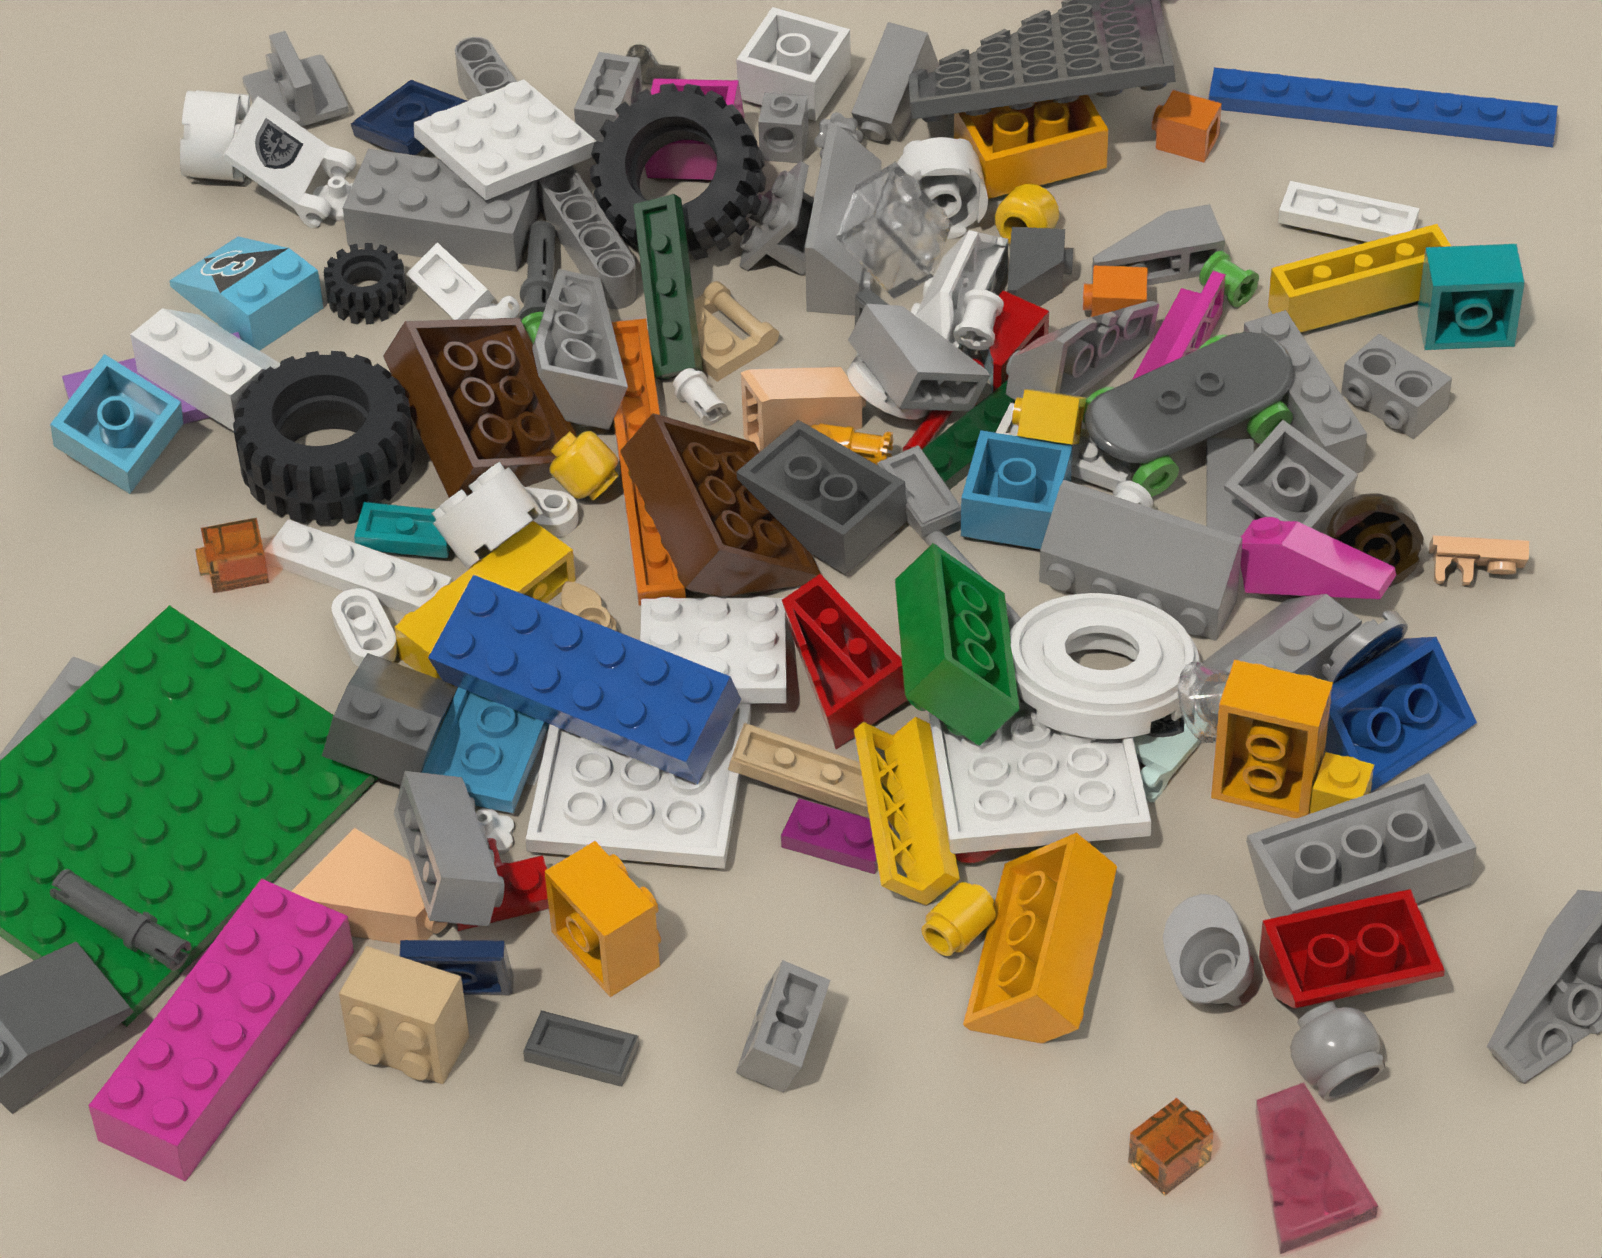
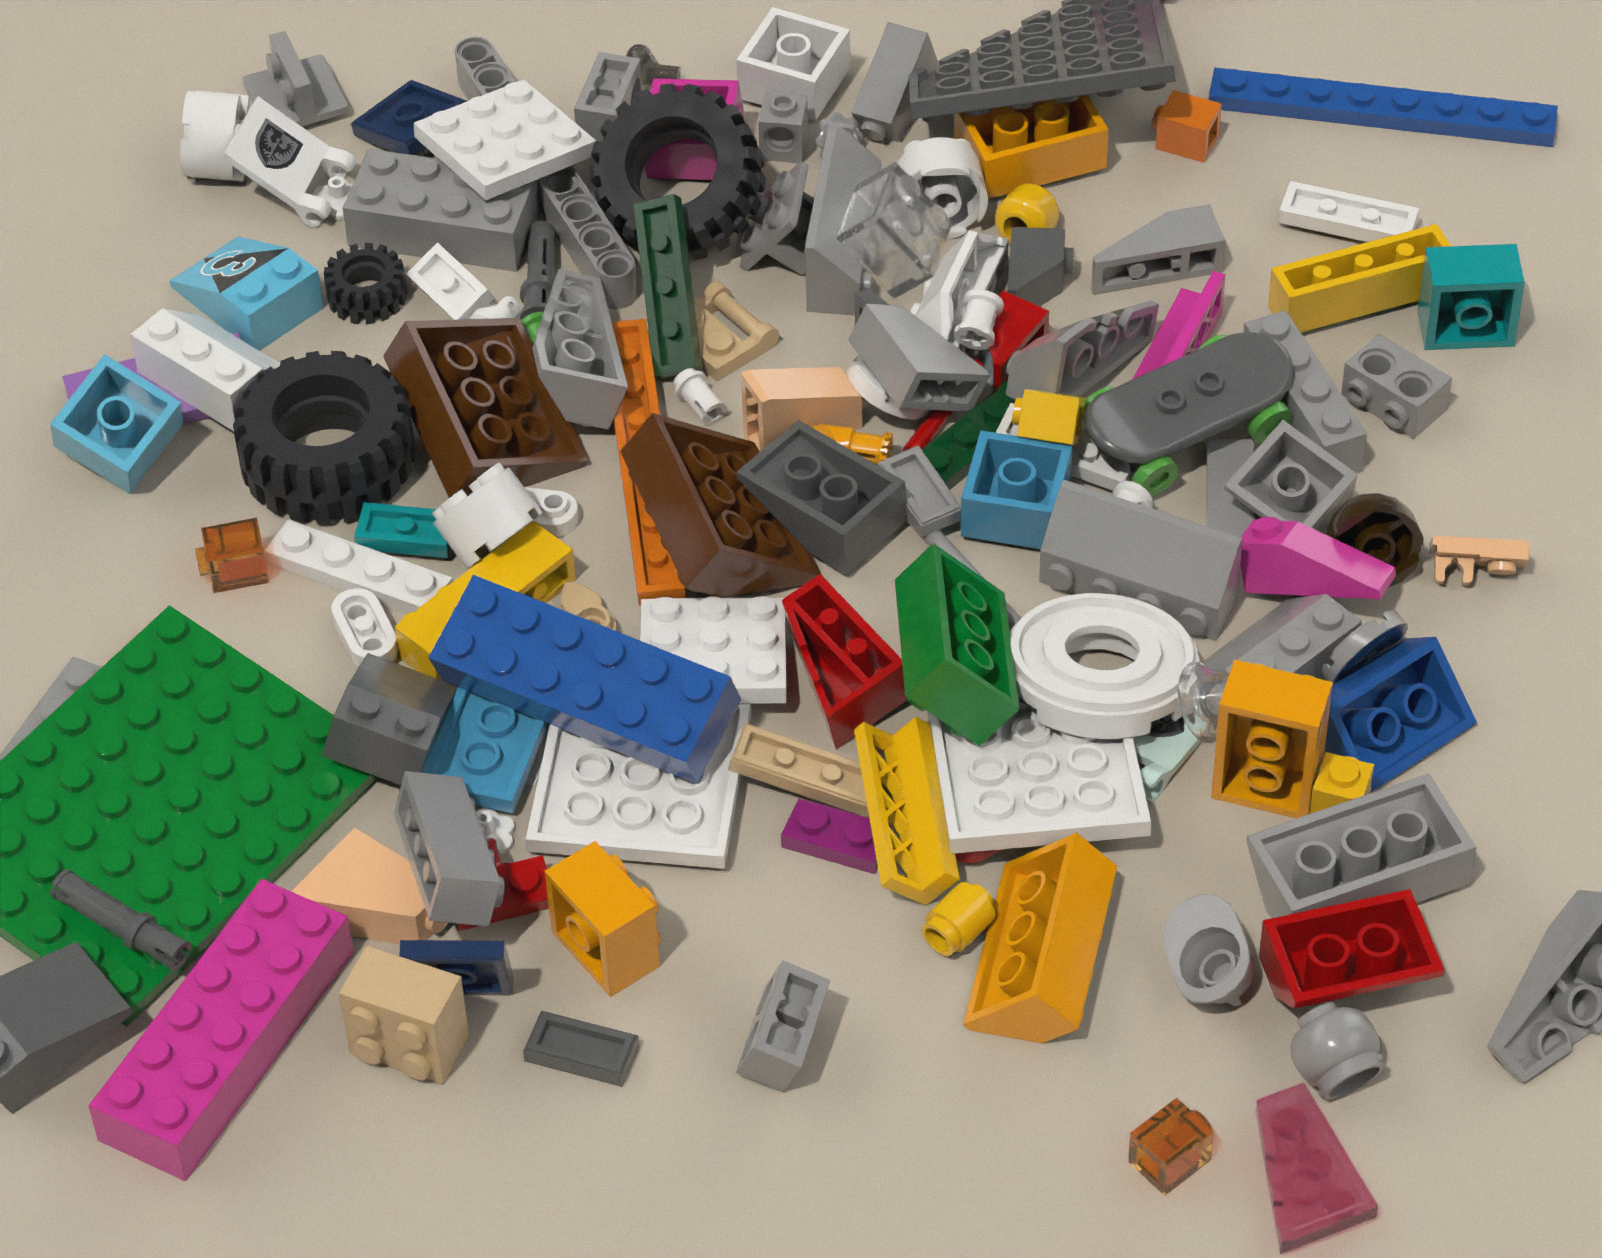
yellow head [549,431,619,501] -> none
orange brick [1083,265,1148,317] -> none
bright green bush [1199,251,1259,308] -> none

